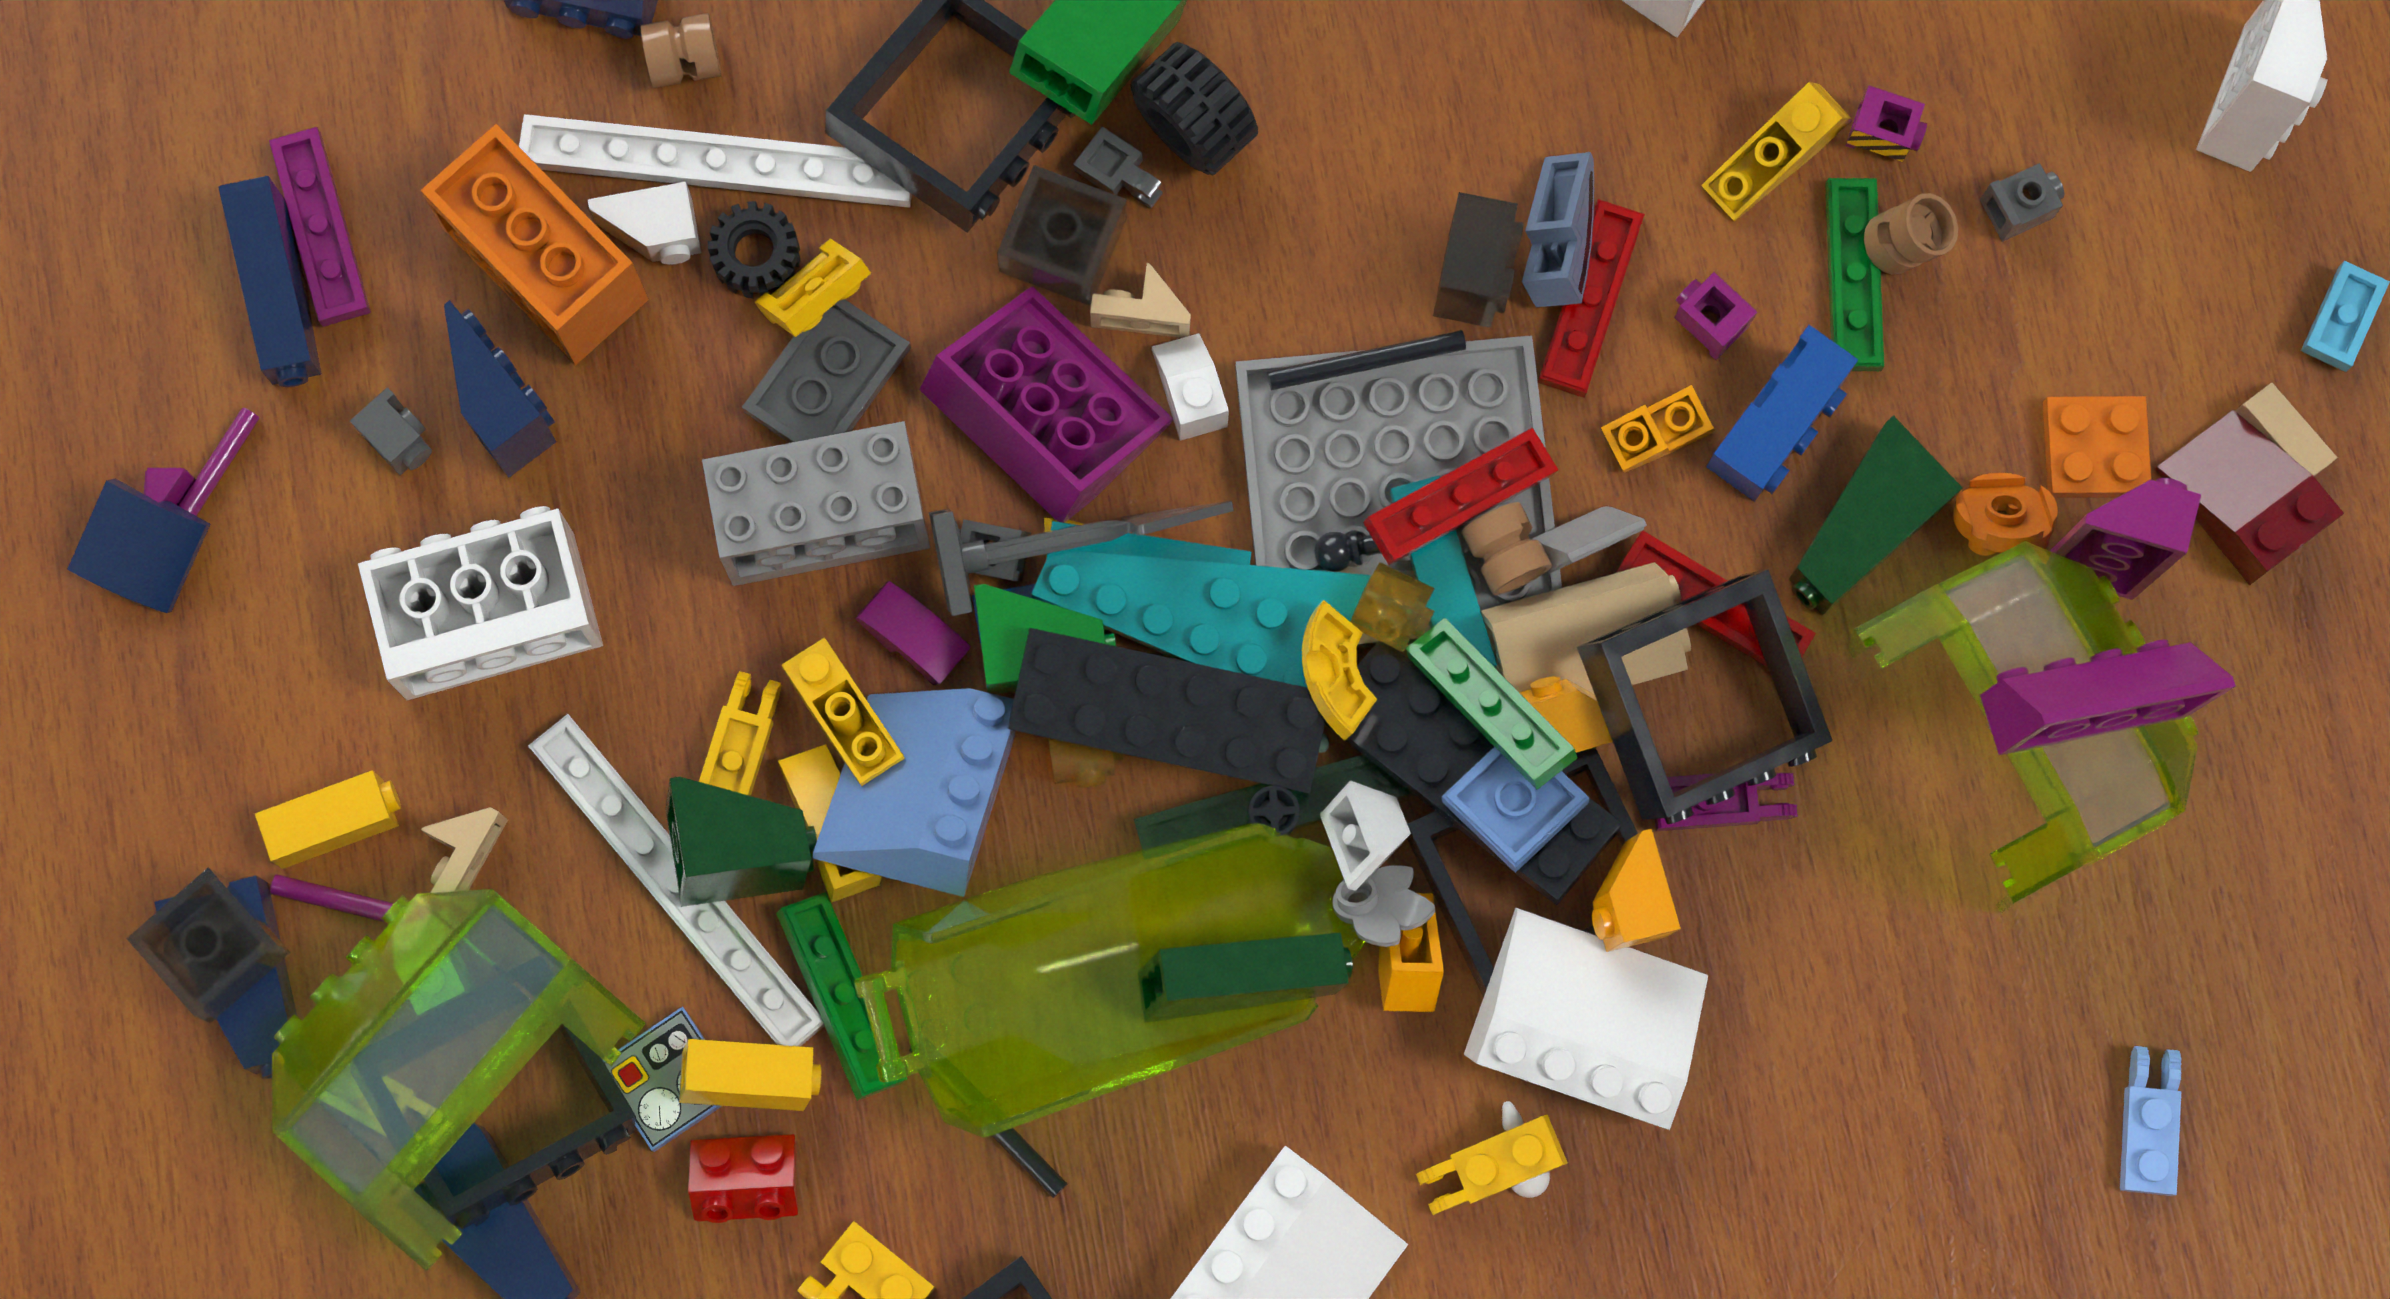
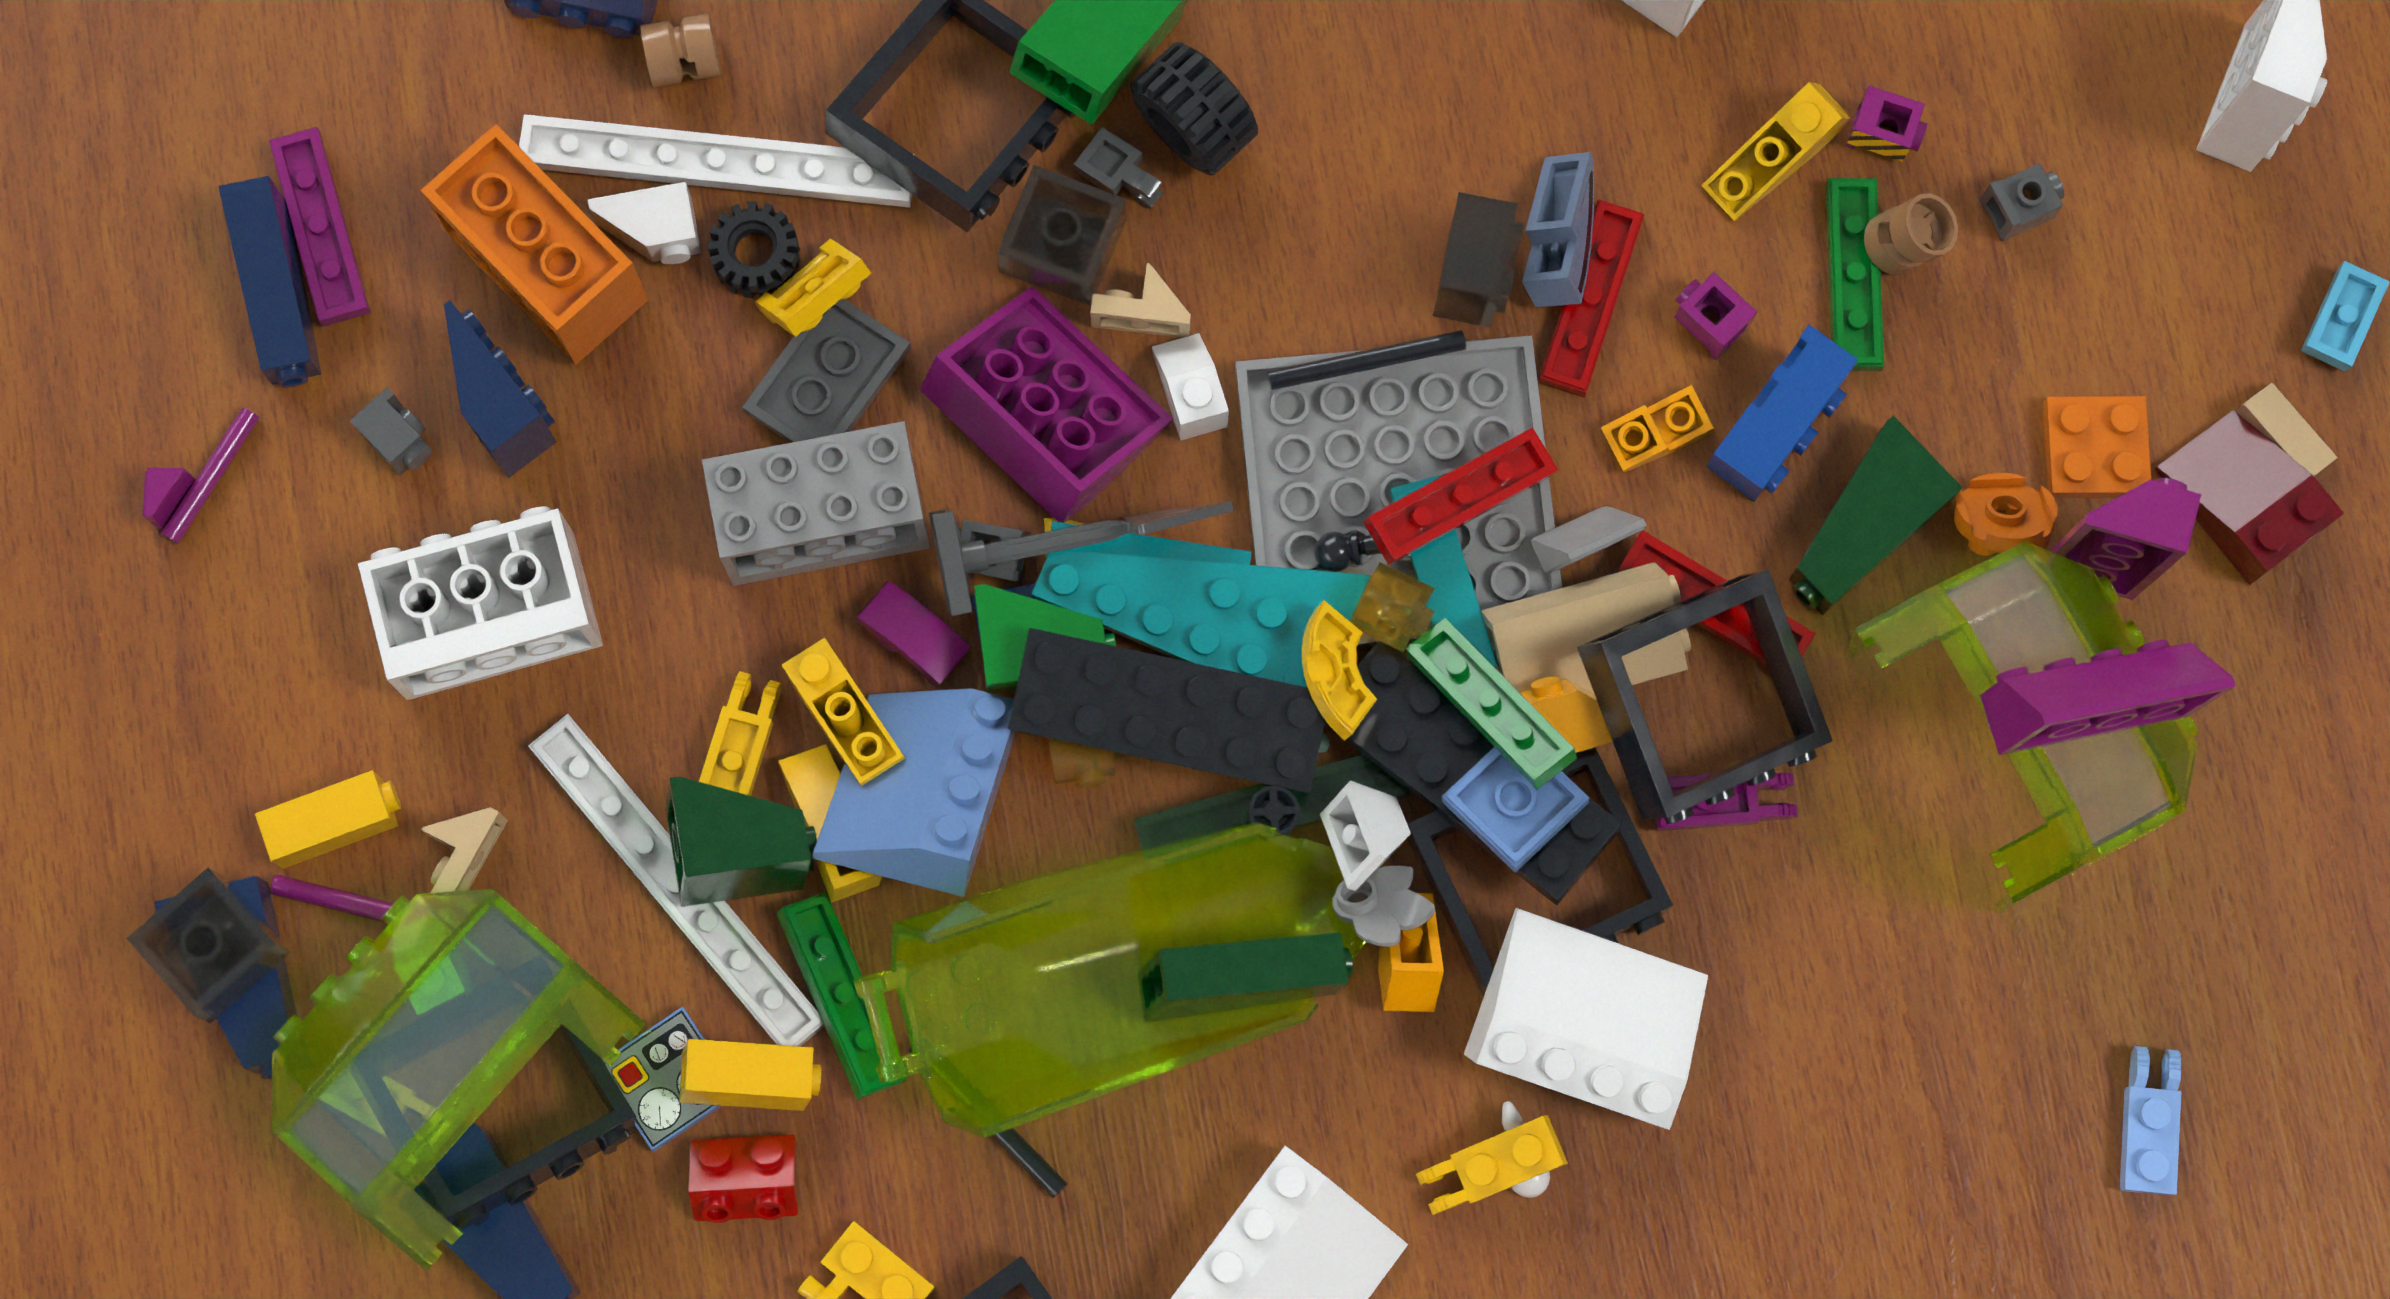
dark blue slope [67,478,211,613] -> none
medium nougat wheel [1461,502,1552,596] -> none
light orange slope [1592,829,1681,952] -> none

